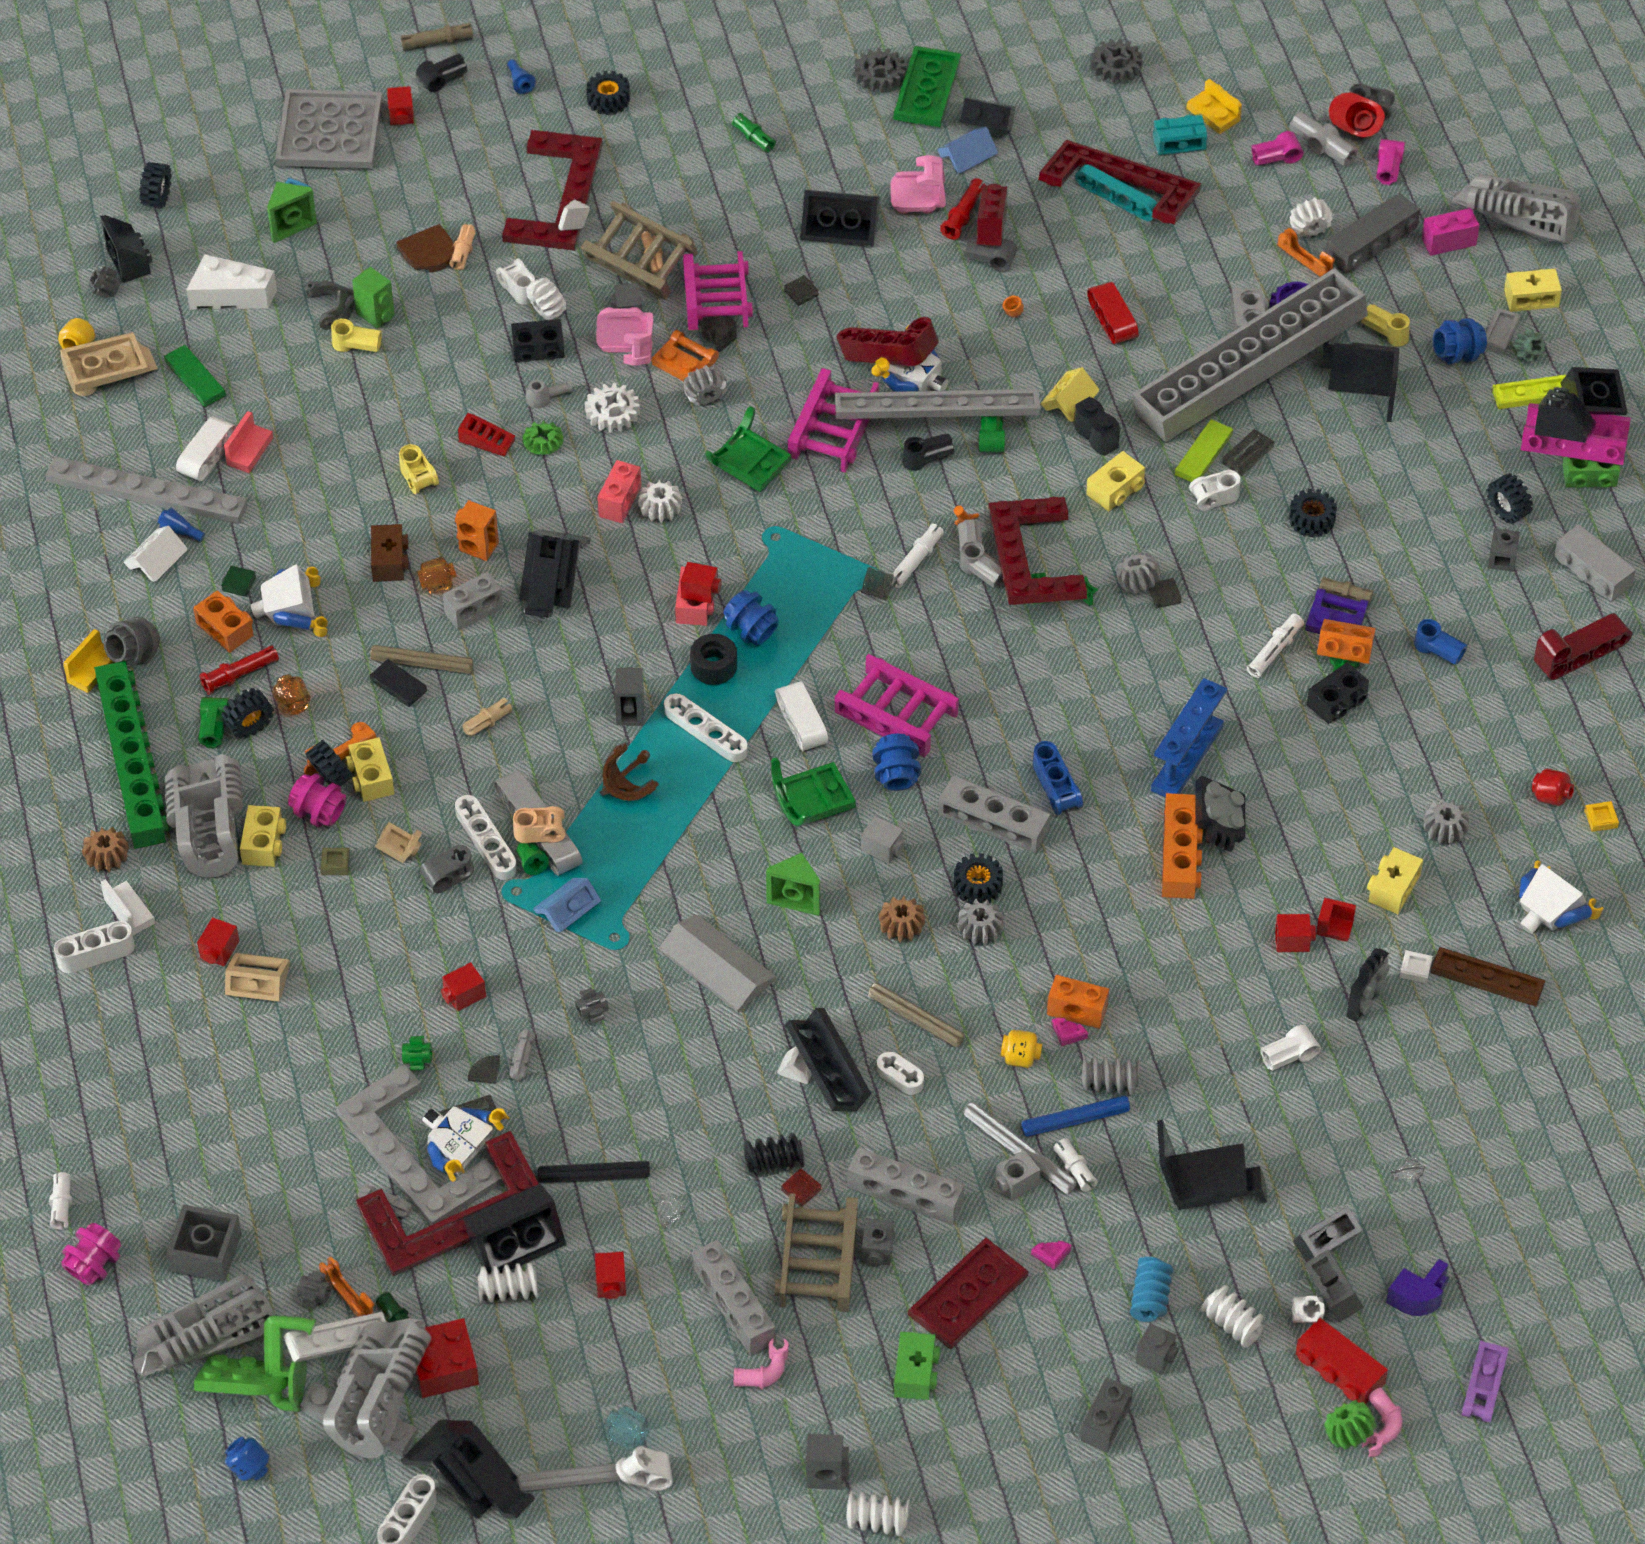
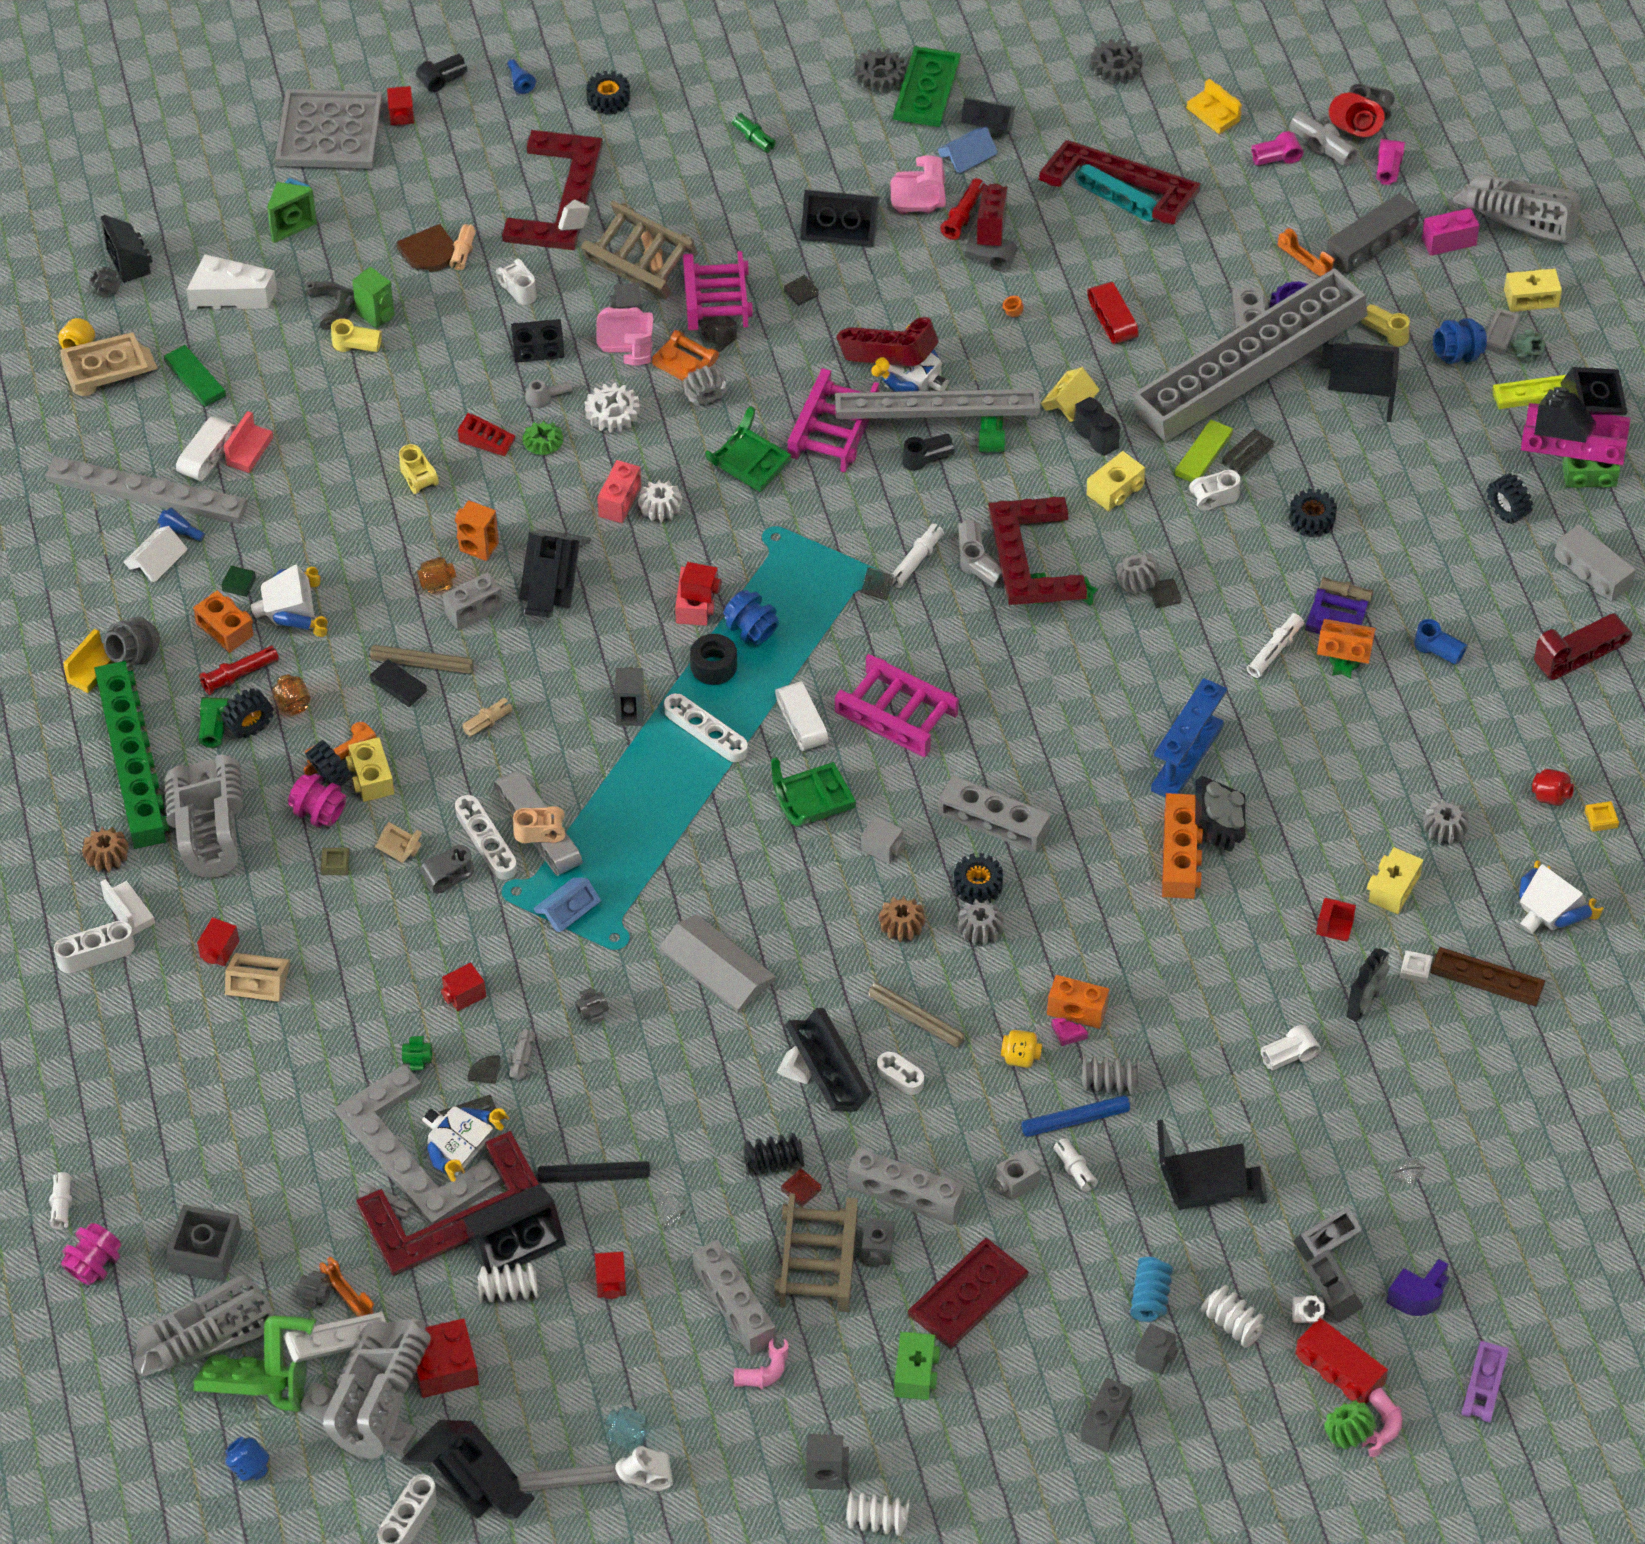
black bush [139,162,172,208] -> none
light yellow brick [240,805,286,867] -> none
reddish brown brick [371,524,409,582] -> none
dark green axle [376,1292,409,1323] -> none
dark tan pin [400,22,473,51] -> none
green bush [516,842,549,875] -> none
white gear [527,277,566,320] -> none
reddish brown helmet [600,742,659,801] -> none
bright green slope [766,852,820,916] -> none
blue piece [872,733,922,791] -> none
orange bar [954,506,979,525] -> none
light grey axle [964,1102,1077,1194] -> none
dark pink tile [1031,1241,1072,1270] -> none
blue piece [1032,741,1083,815] -> none
teal brick [1153,115,1207,156] -> none
red brick [1275,914,1316,952] -> none
white gear [1289,198,1333,238] -> none
black brick [1307,662,1369,724] -> none
dark grey brick [1488,528,1520,572] -> none

